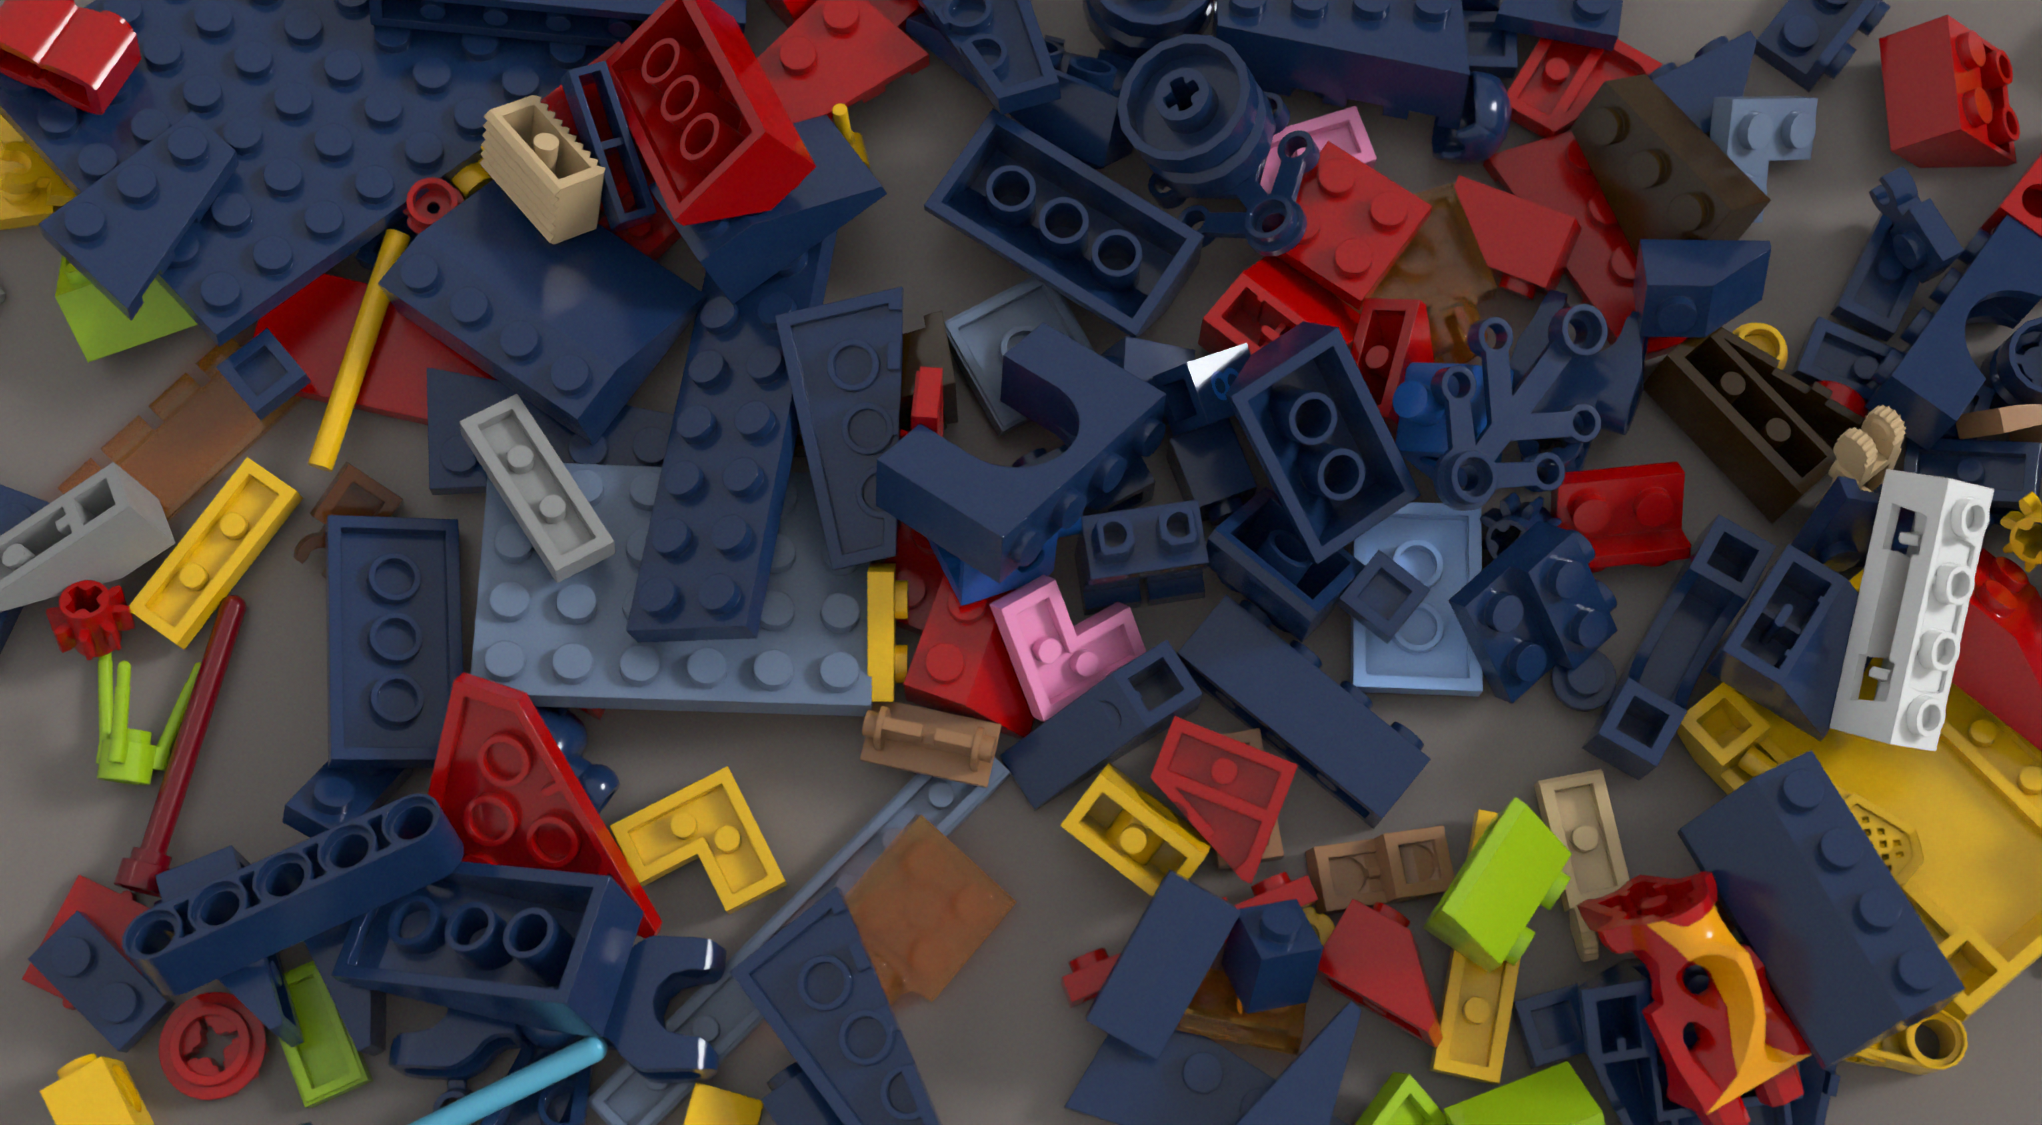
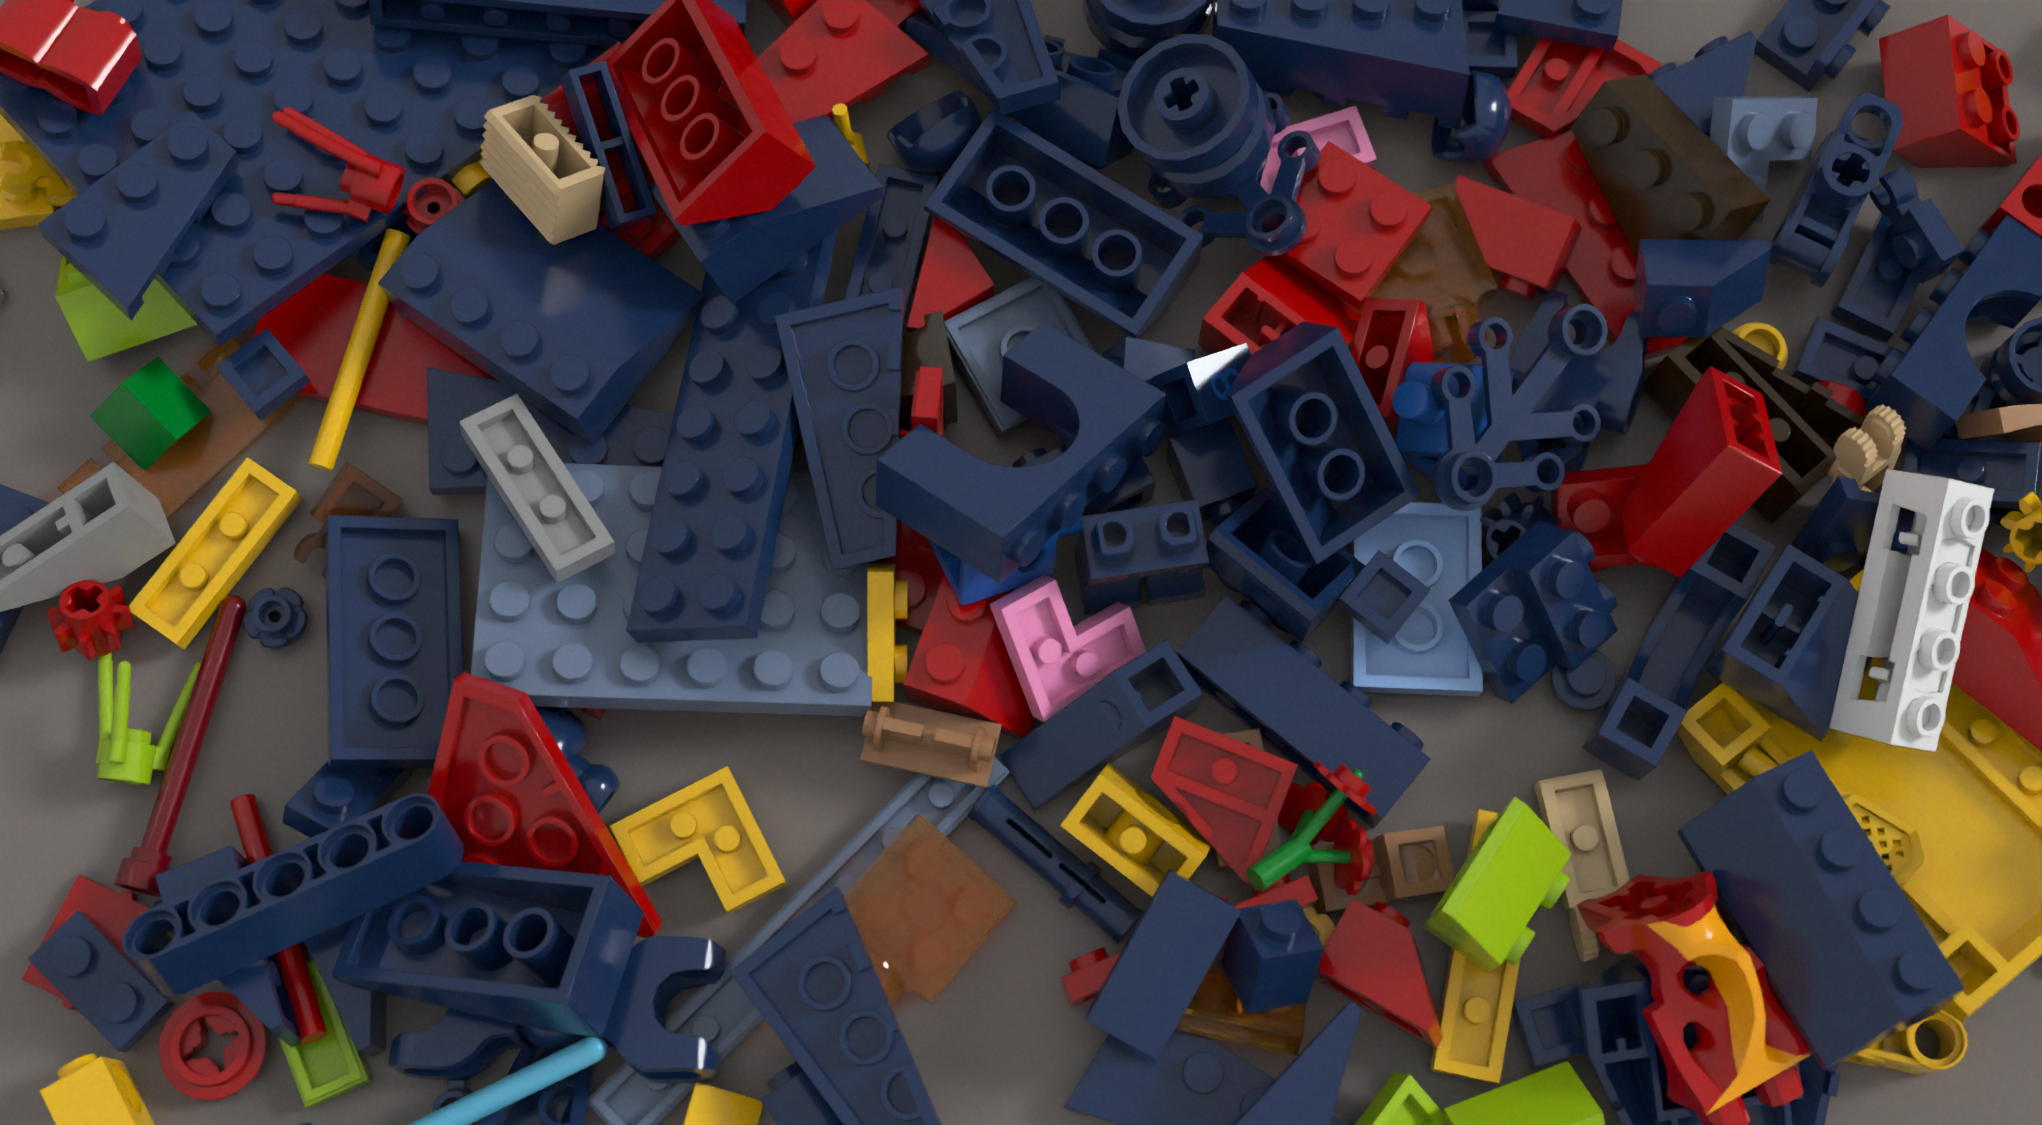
none -> green panel [90,356,210,470]
none -> red bar [230,794,328,1043]
none -> dark blue plate [244,587,308,649]
none -> red plant [271,107,406,222]
none -> dark blue plate [844,164,939,331]
none -> dark blue hair [887,90,983,174]
none -> red slope [907,216,995,333]
none -> dark blue pin [968,785,1144,944]
none -> plant [1246,760,1377,895]
none -> red slope [1621,366,1783,578]
none -> dark blue piece [1769,92,1903,288]

